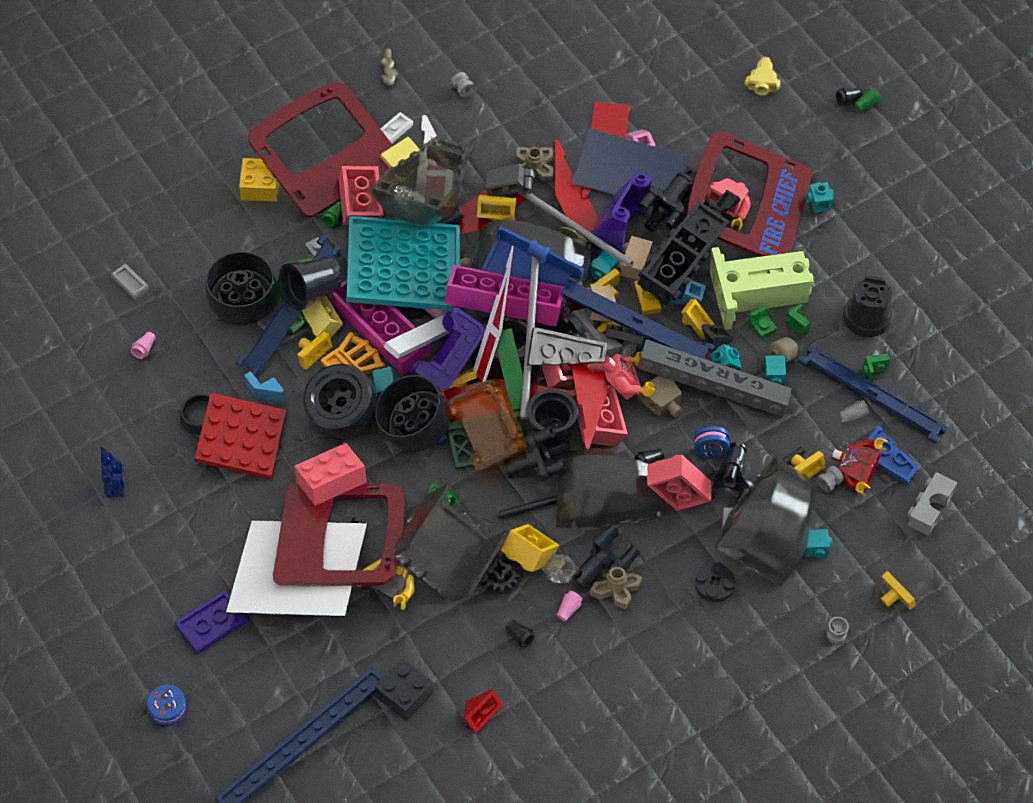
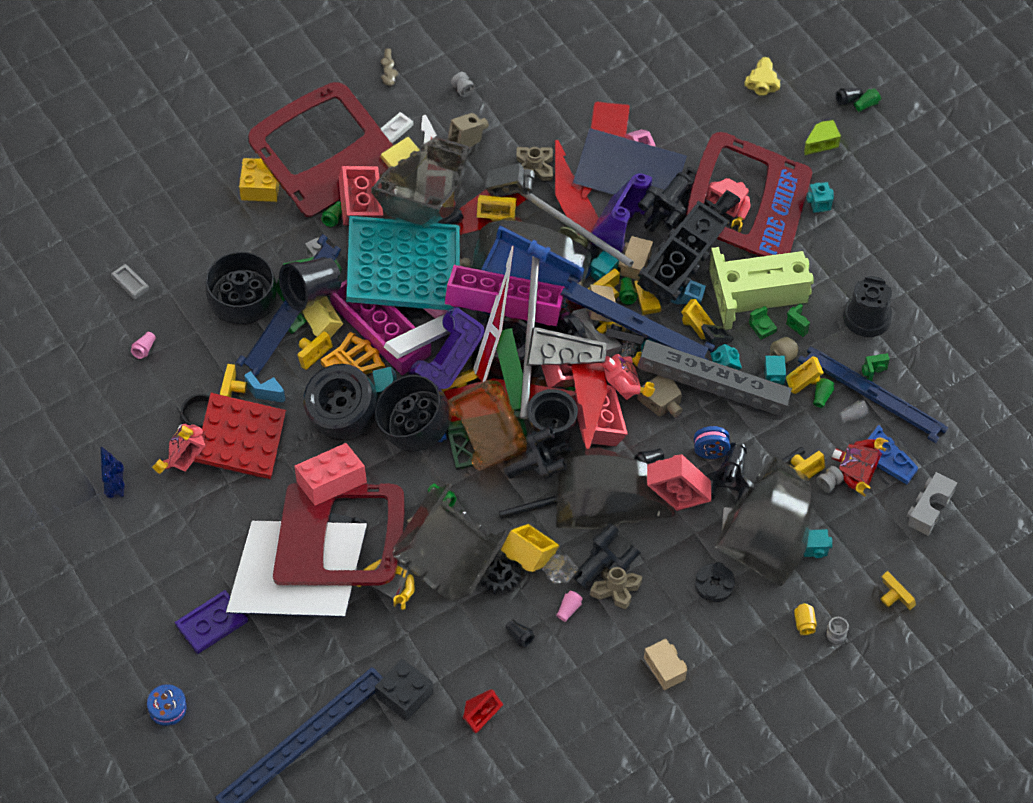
none -> coral torso [152,424,205,474]
none -> yellow tile [220,364,247,397]
none -> dark tan torso [447,113,489,155]
none -> green cone [619,277,637,305]
none -> tan brick [644,639,687,690]
none -> yellow tile [786,356,823,394]
none -> yellow brick [794,604,817,635]
none -> lime slope [804,120,841,155]
none -> green cone [813,378,834,408]

